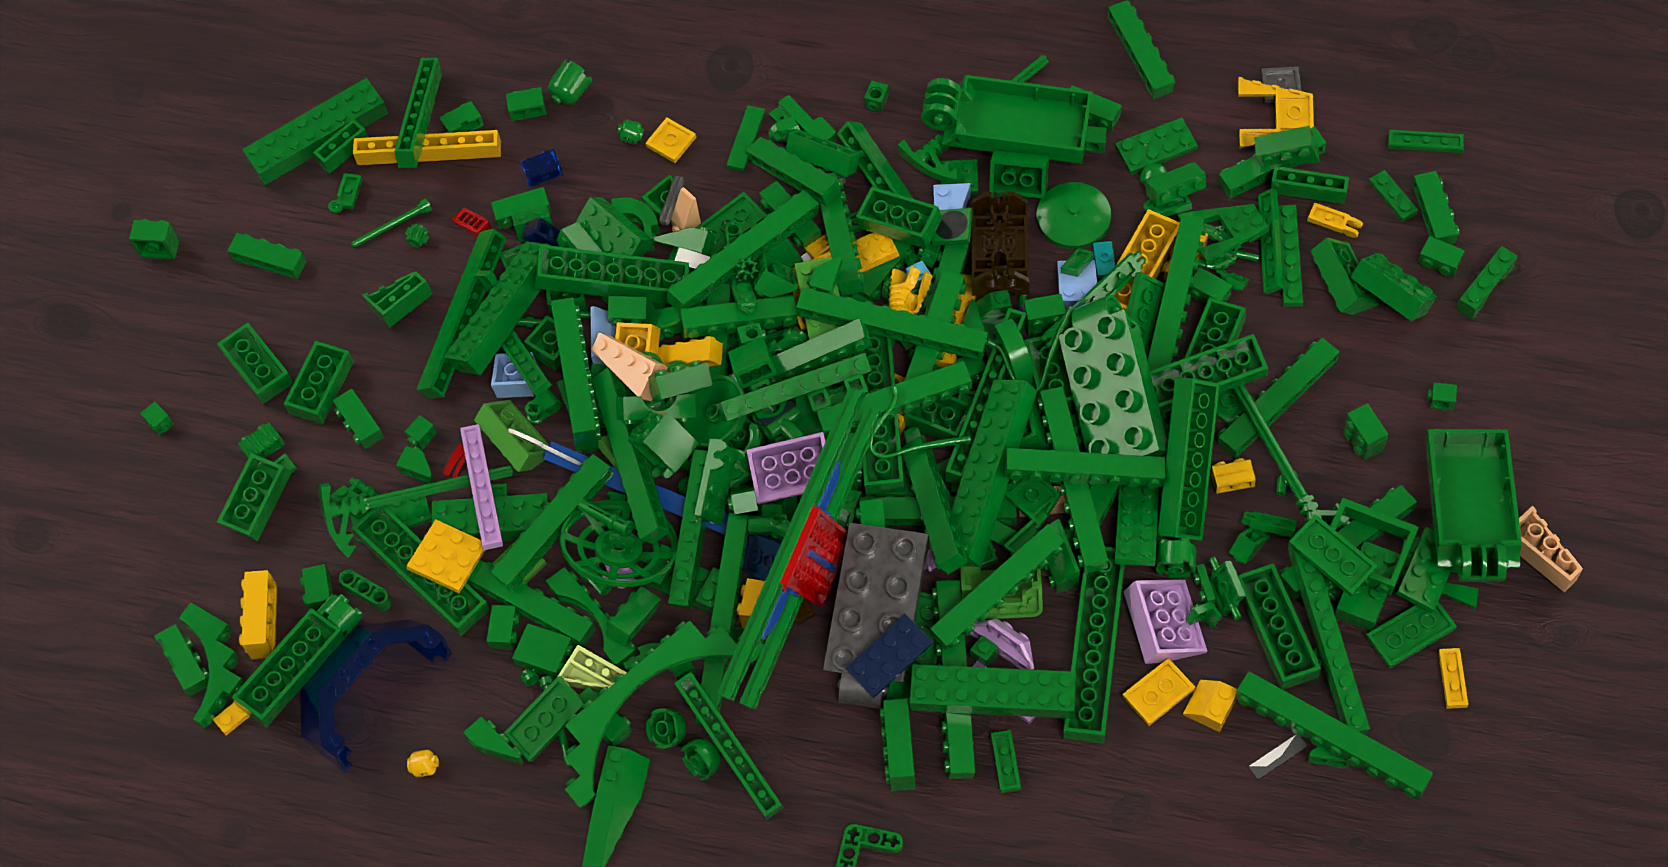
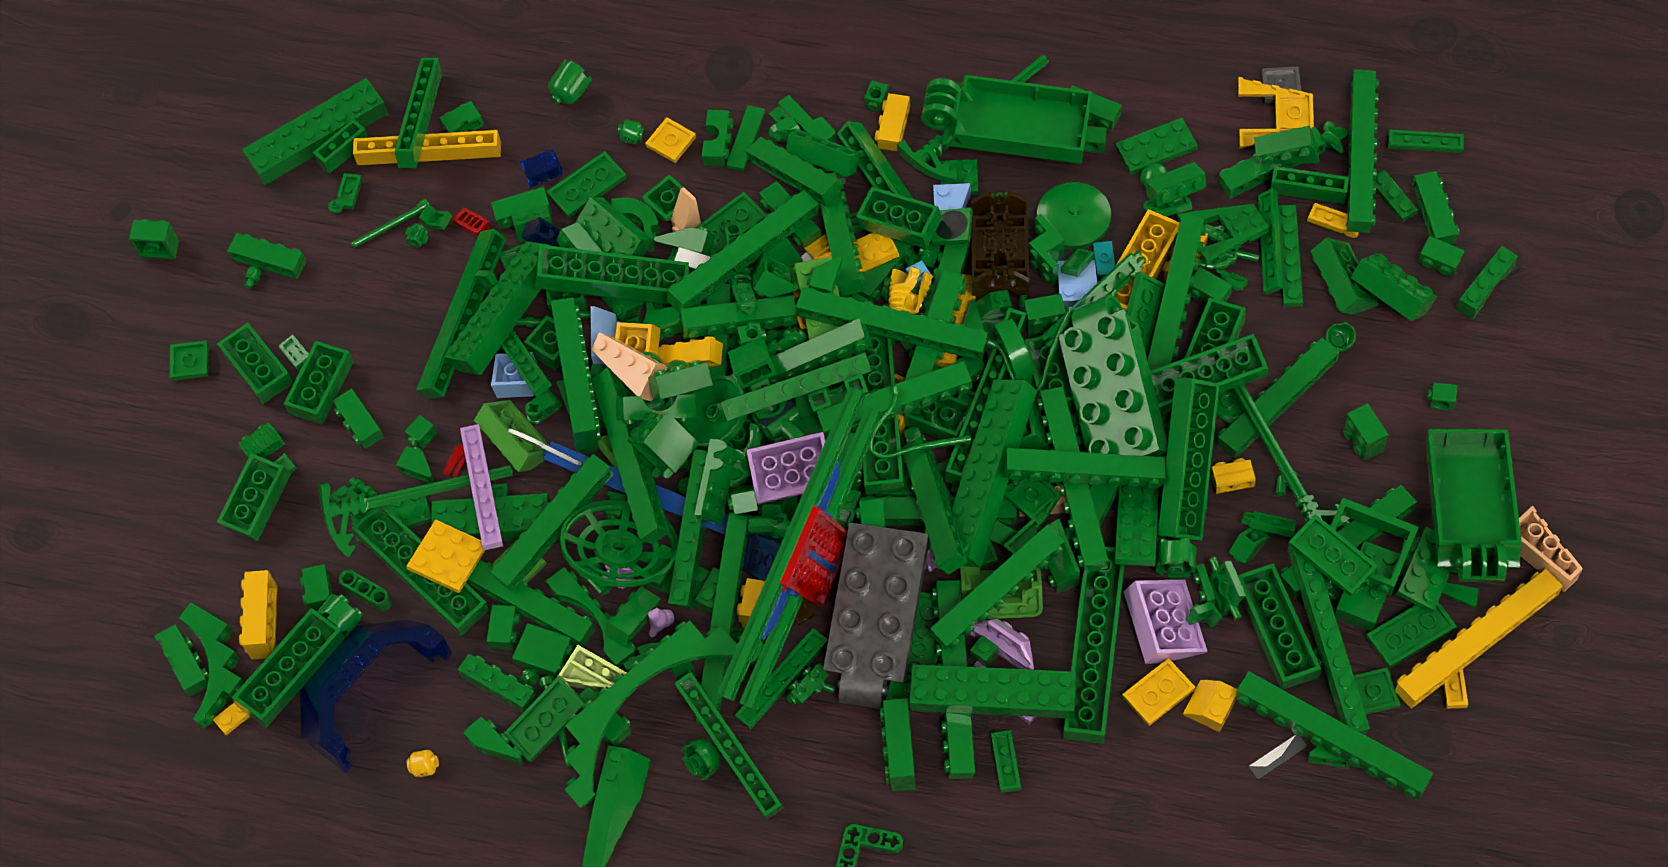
green brick [140,402,173,436] -> none
green wedge [362,271,433,328] -> none
green brick [506,87,547,121] -> none
green pin [577,499,634,537] -> none
green brick [608,296,646,326] -> none
green cylinder [646,708,687,749] -> none
dark grey axle [659,176,684,226] -> none
green gear [734,257,759,281] -> none
dark blue plate [845,614,933,699] -> none
green brick [989,150,1049,199] -> none
green brick [1108,0,1175,100] -> none
none -> green plate [170,340,209,381]
none -> green cylinder [245,265,262,290]
none -> plate [279,334,309,371]
none -> green bracket [419,204,452,230]
none -> green brick [457,654,537,713]
none -> green plate [546,151,627,219]
none -> lavender animal [648,608,674,637]
none -> green arch [702,110,734,167]
none -> green plate [735,628,828,730]
none -> green brick [786,663,835,707]
none -> yellow brick [875,93,910,152]
none -> green bracket [1029,214,1065,287]
none -> green animal [1321,121,1348,154]
none -> green hair [1325,322,1356,352]
none -> green brick [1347,69,1379,233]
none -> green plate [1353,668,1400,715]
none -> yellow brick [1395,569,1563,709]

